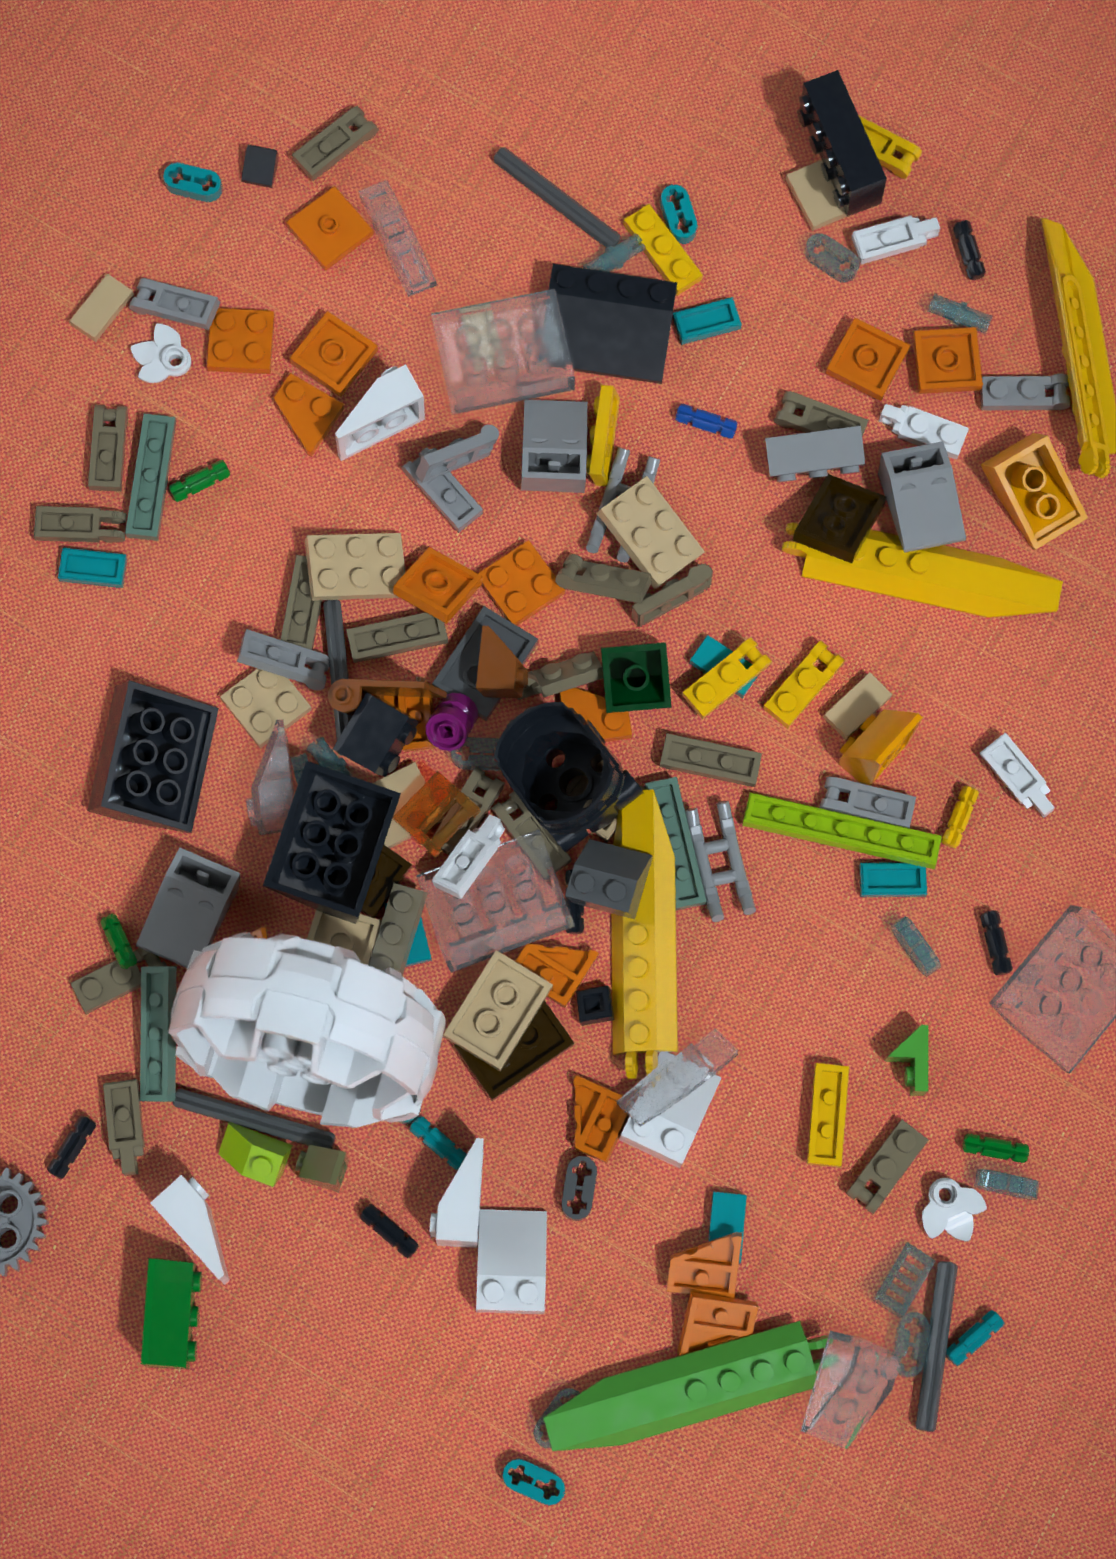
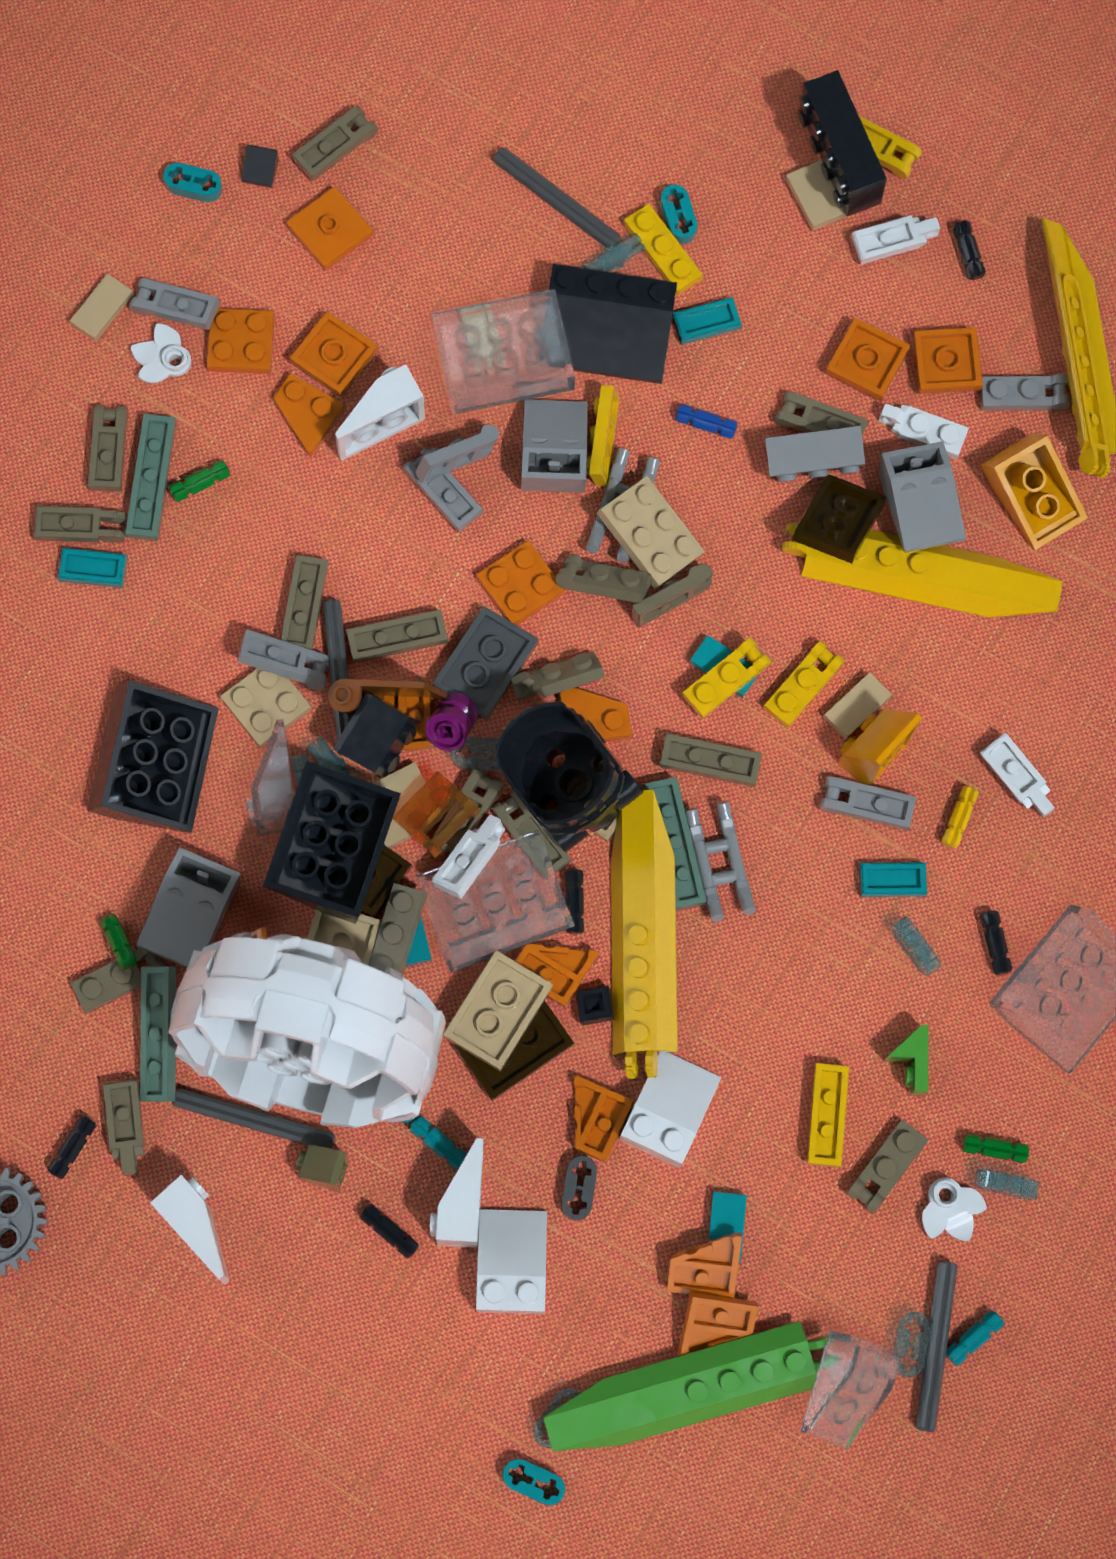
green slope [141,1258,202,1369] -> none
lime slope [218,1122,293,1187] -> none
tan plate [305,533,406,601] -> none
clear slope [359,180,437,297] -> none
orange plate [393,547,483,624] -> none
dark orange slope [476,625,528,698] -> none
dark grey slope [565,839,653,920] -> none
dark green slope [601,642,672,713] -> none
clear slope [617,1028,738,1127] -> none
lime tile [742,792,942,869] -> none
clear light blue beam [805,233,860,282] -> none
clear light blue slope [872,1242,936,1318] -> none
clear light blue pin [927,293,993,334] -> none

